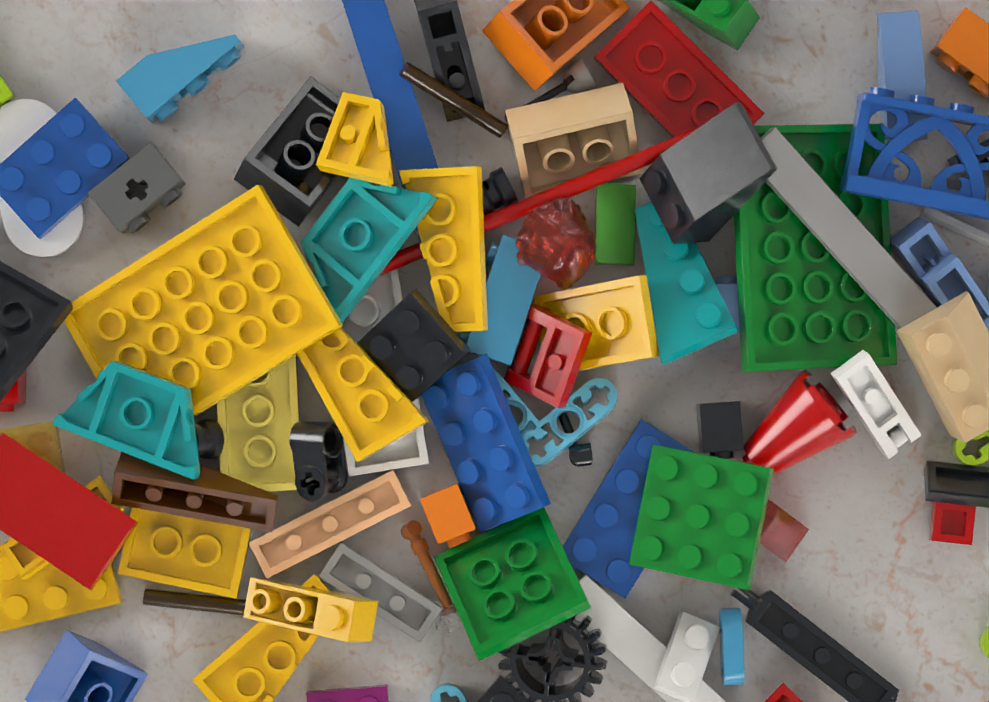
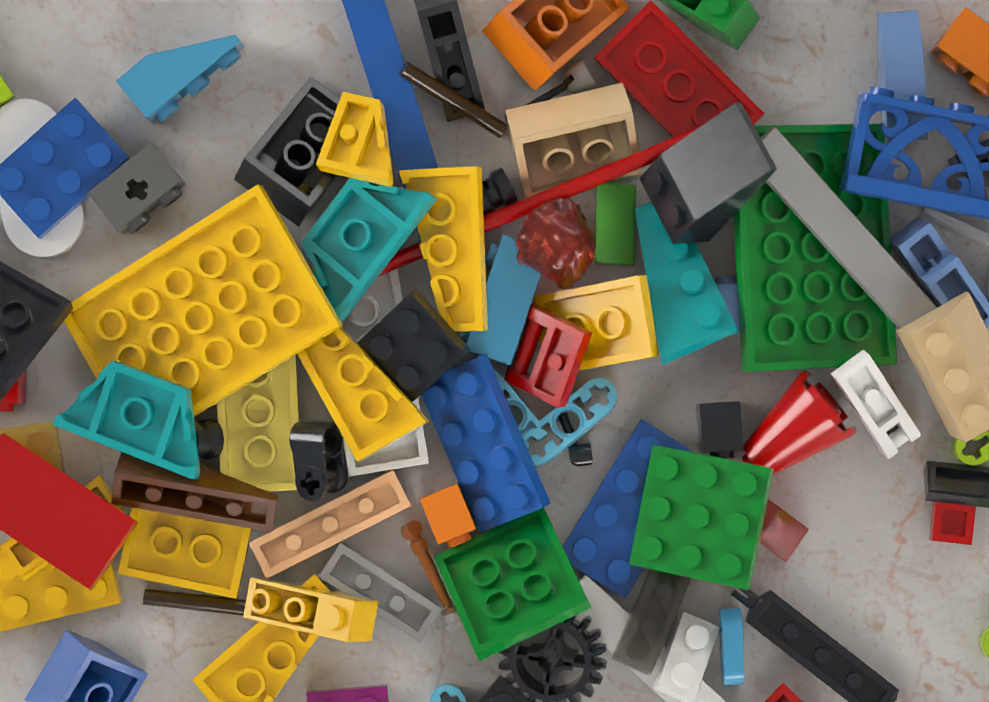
none -> clear smoke plate [612,569,692,675]

